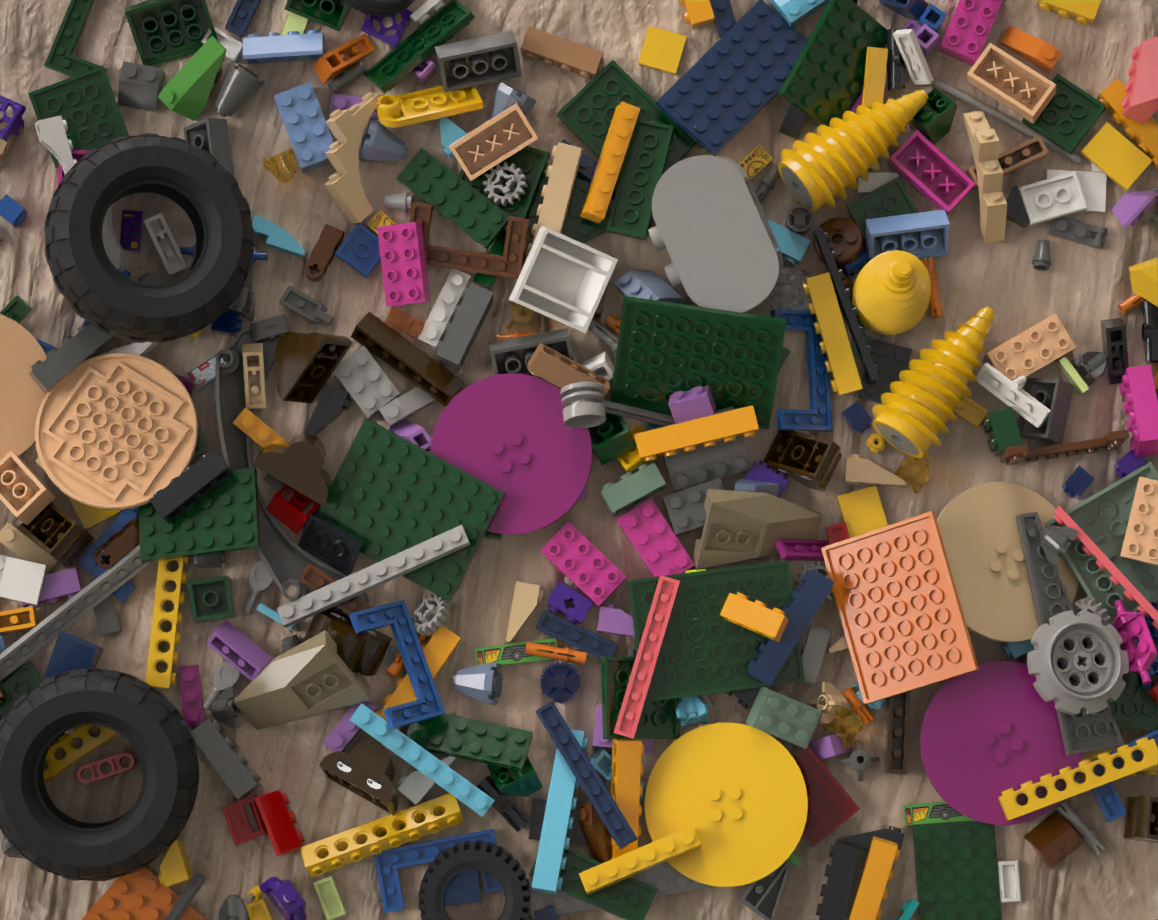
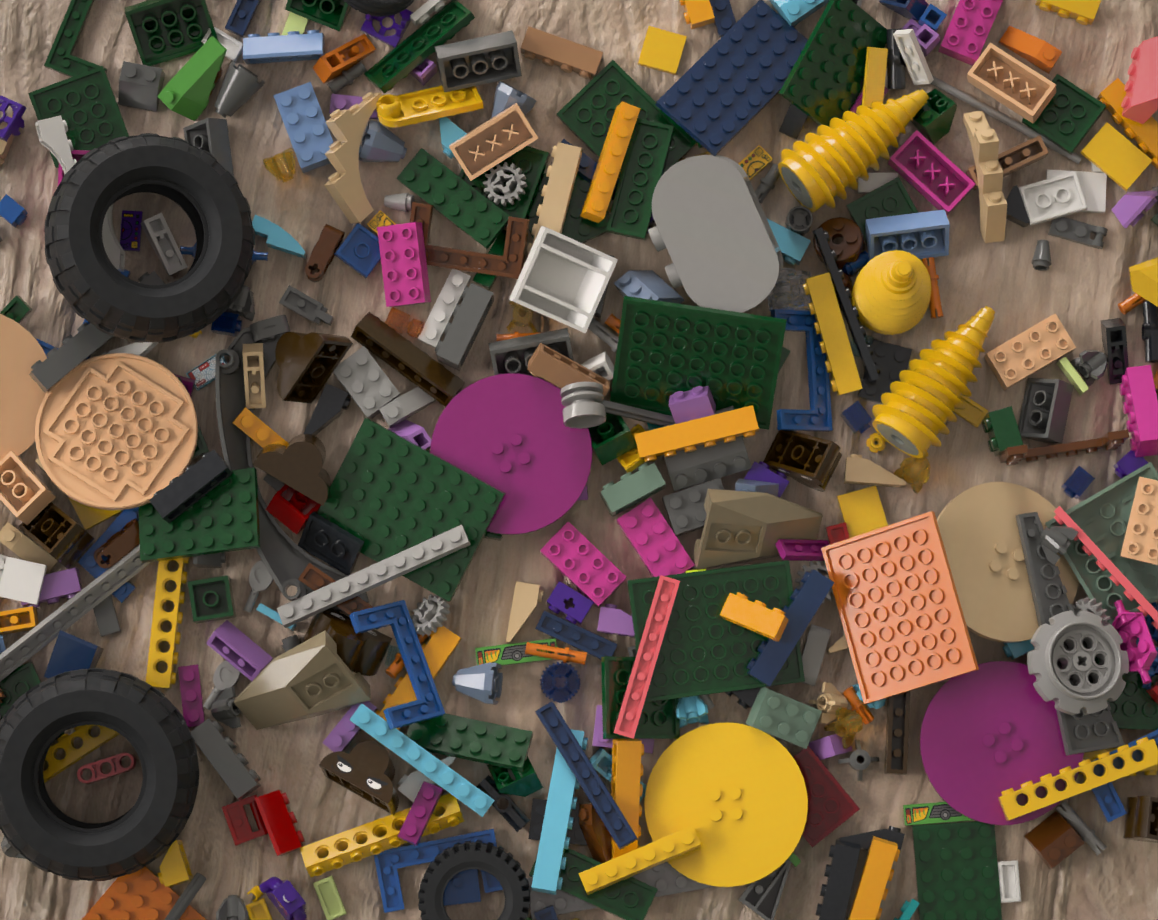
white plate [976,362,1051,428] -> none
none -> magenta plate [398,781,443,846]

